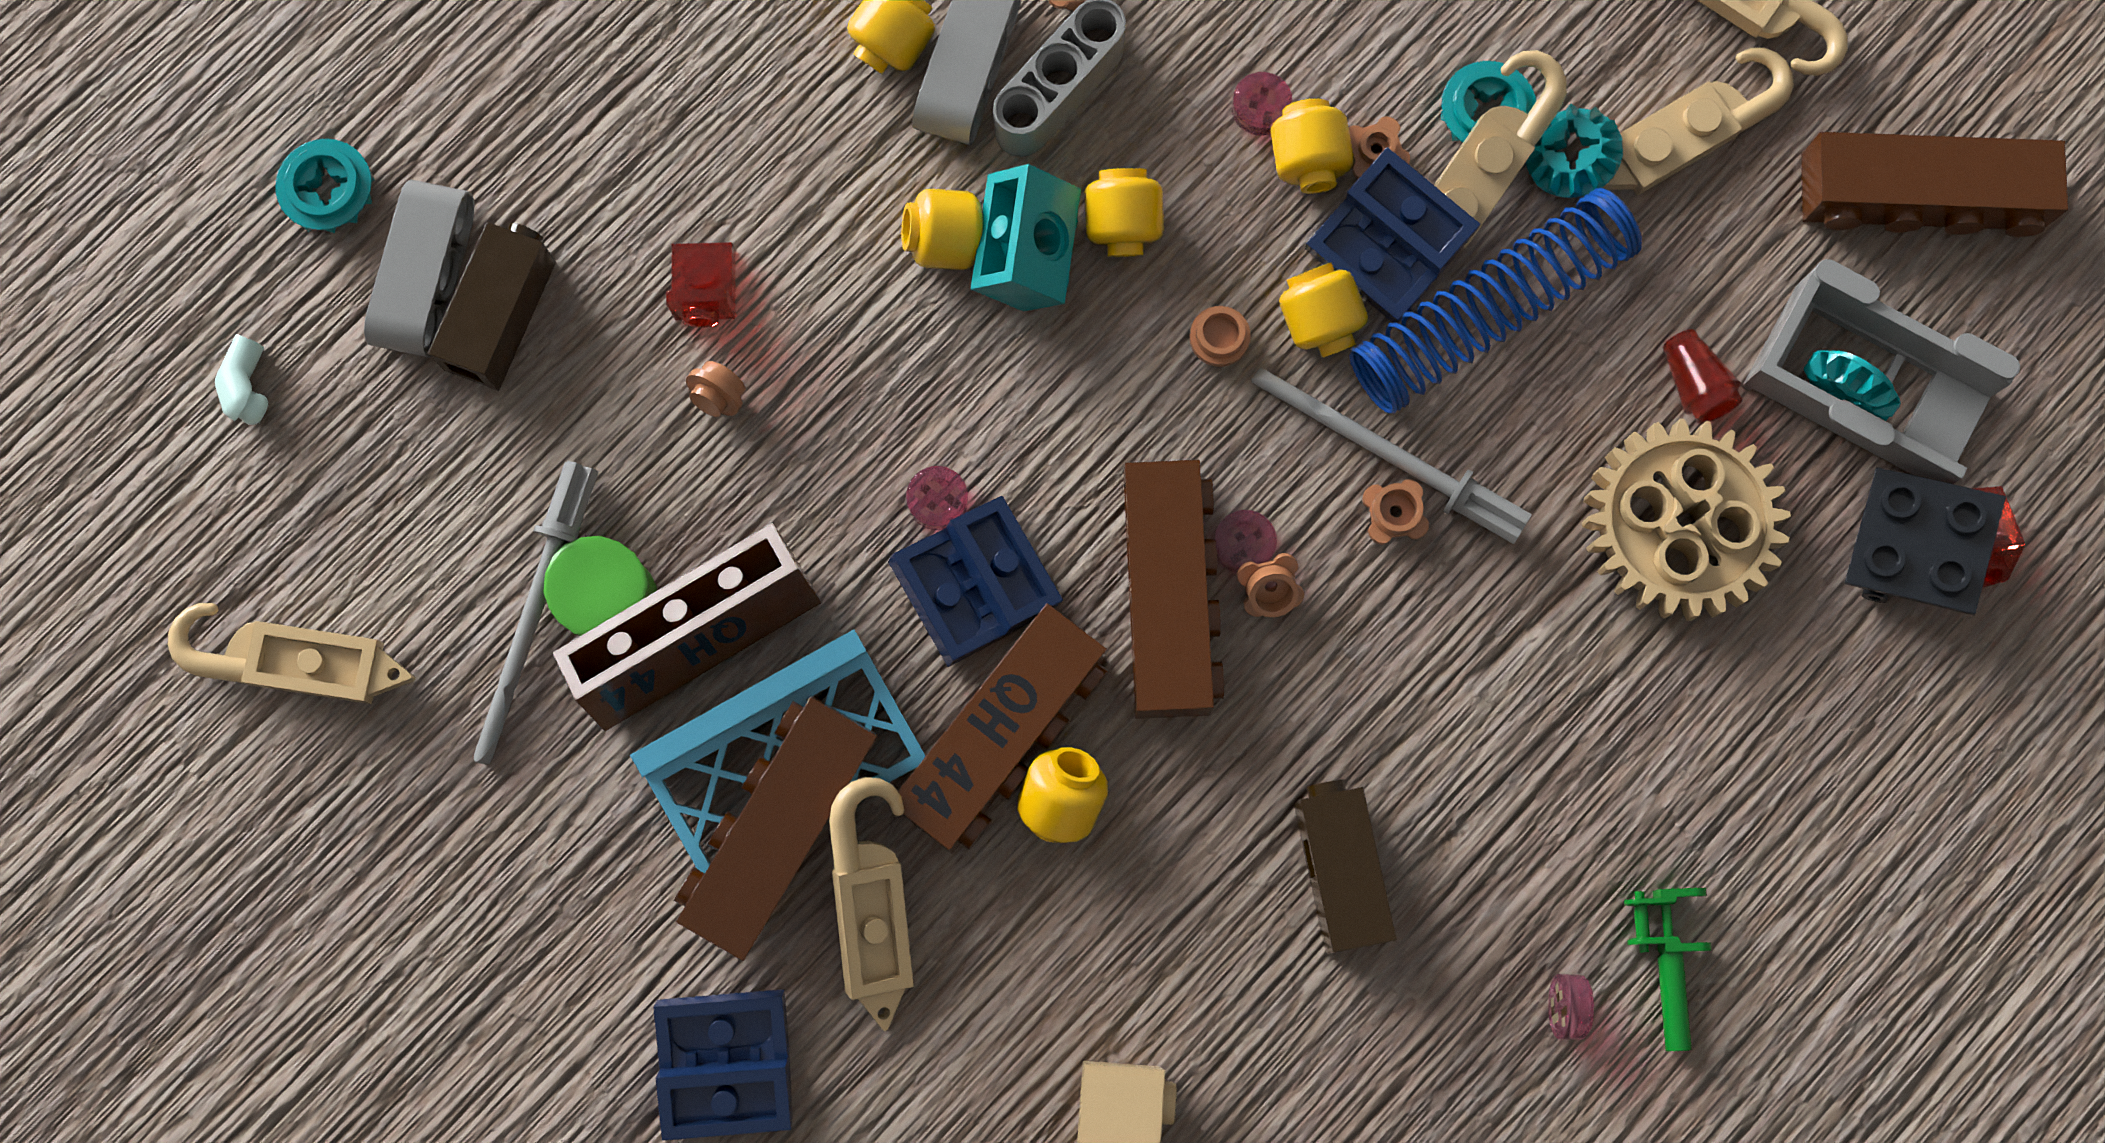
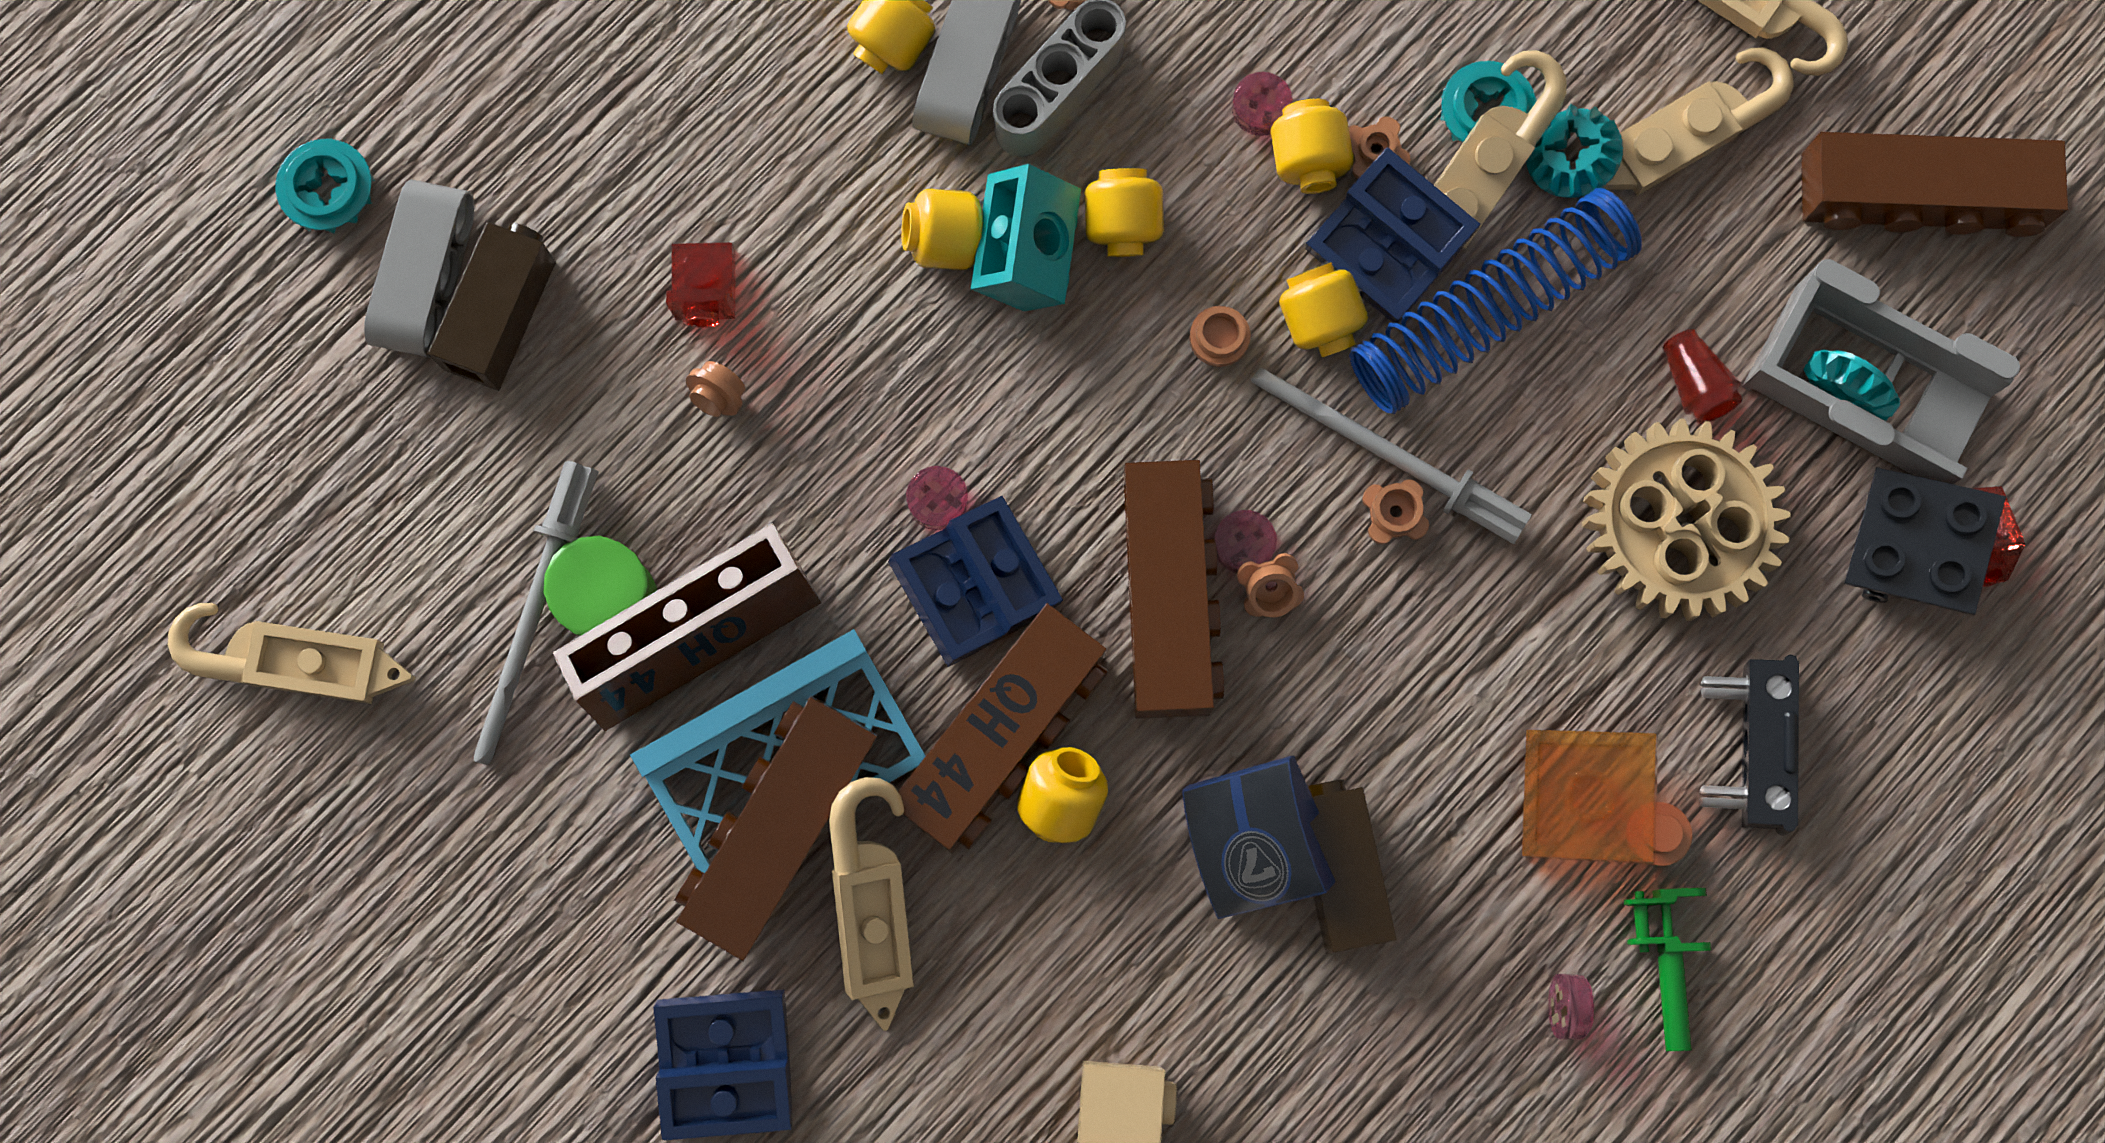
light aqua arm [215,335,269,425] -> none
none -> black slope [1182,755,1336,919]
none -> clear orange tile [1522,730,1658,864]
none -> nougat plate [1627,802,1692,866]
none -> black piece [1699,654,1799,836]

